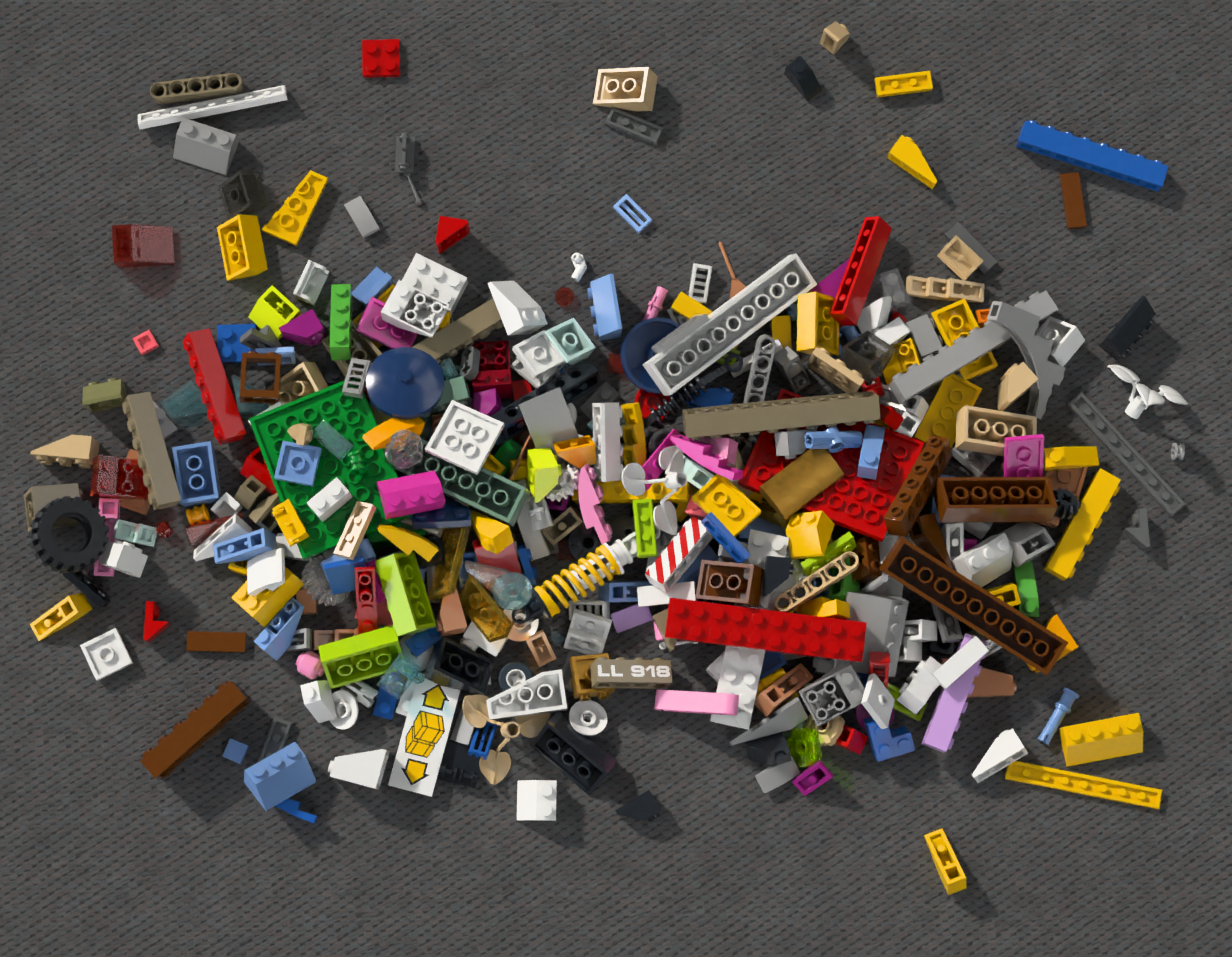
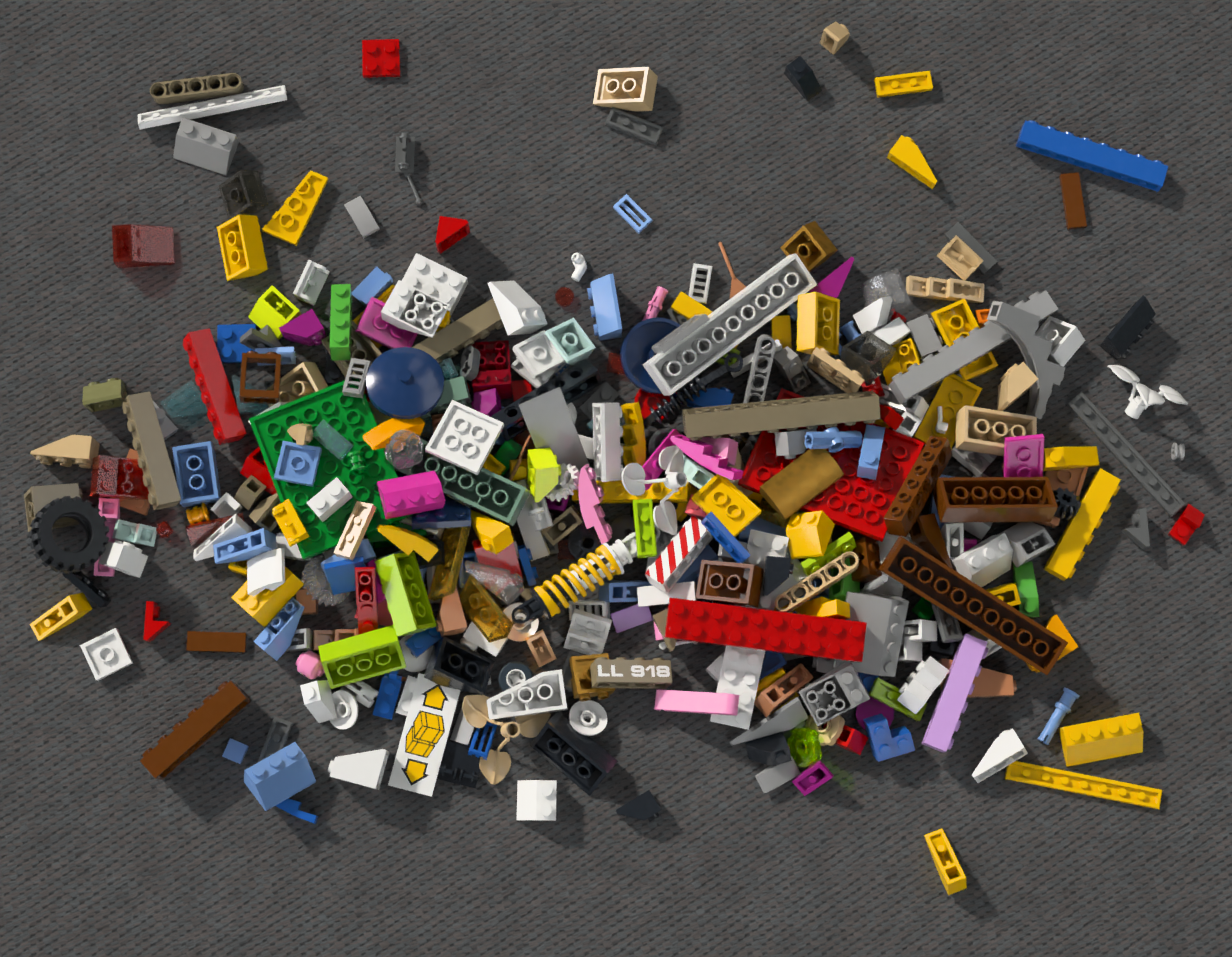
coral tile [132,330,159,356] -> none
clear light blue hinge [377,653,424,700] -> none
clear light blue dish [493,572,532,610] -> none
light orange slope [552,435,597,468] -> none
red brick [829,216,892,326] -> none
white plate [861,673,895,729] -> none
red slope [868,651,890,689] -> none
white tile [932,636,989,689] -> none
none -> pearl gold slope [780,221,837,273]
none -> green tile [911,597,934,620]
none -> white hand [935,406,948,434]
none -> red slope [1168,504,1205,546]

